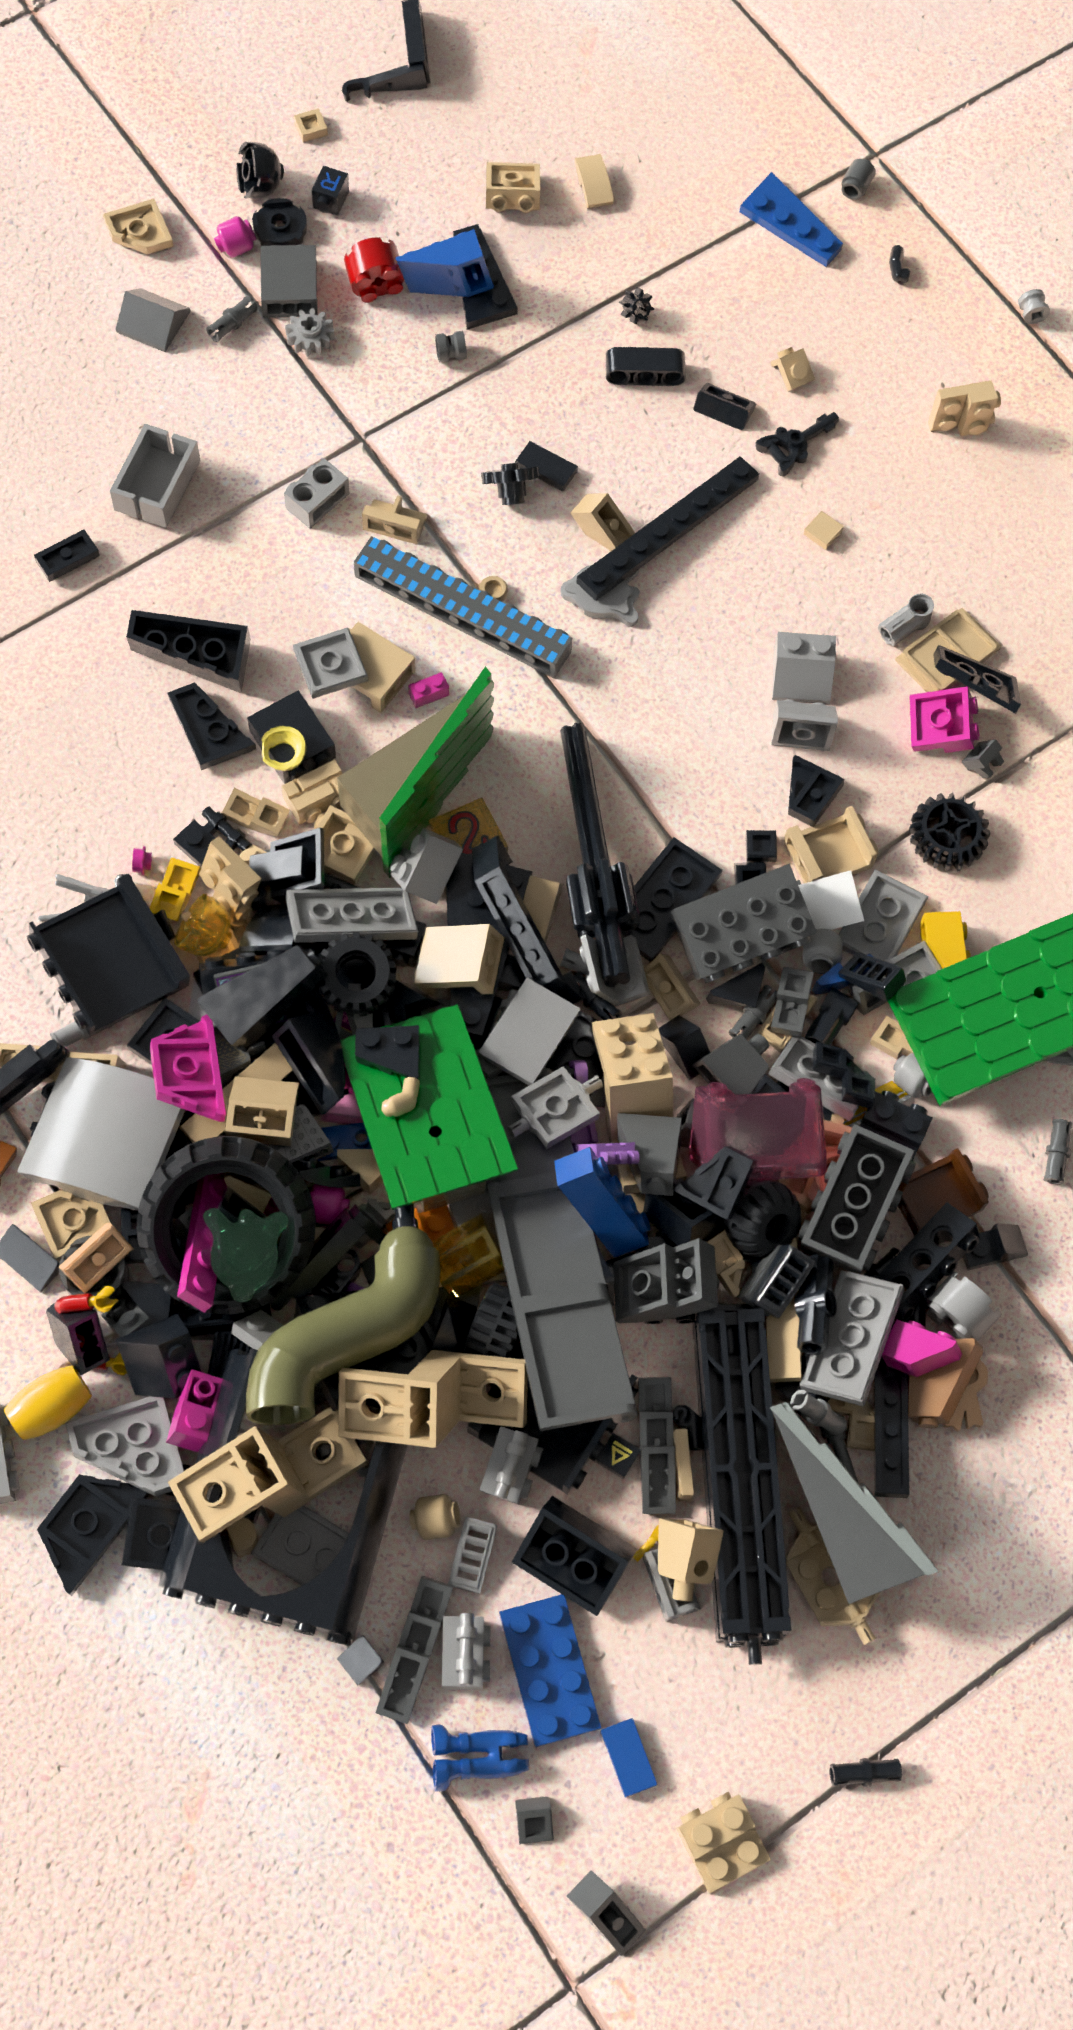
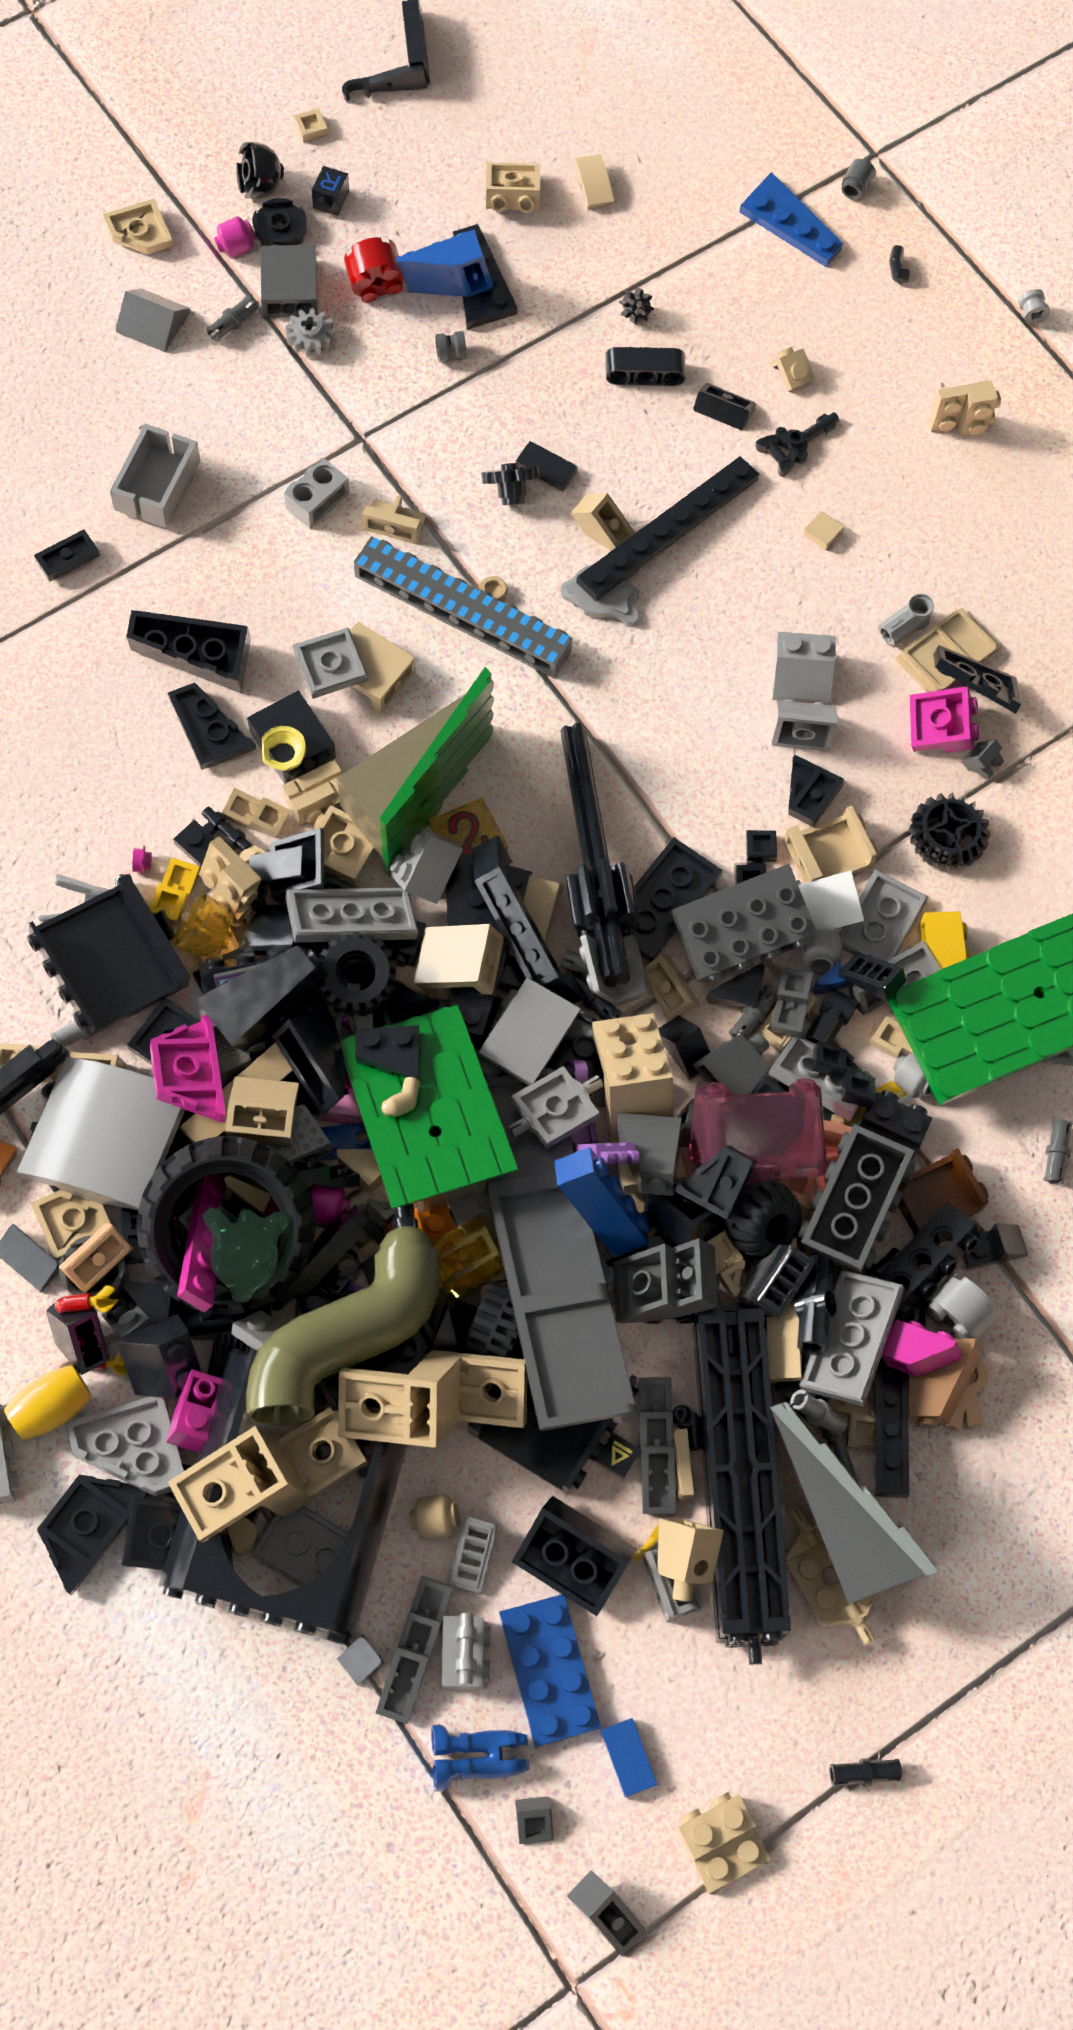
dark pink piece [408,672,449,708] -> none
light grey brick [479,1426,543,1505] -> none

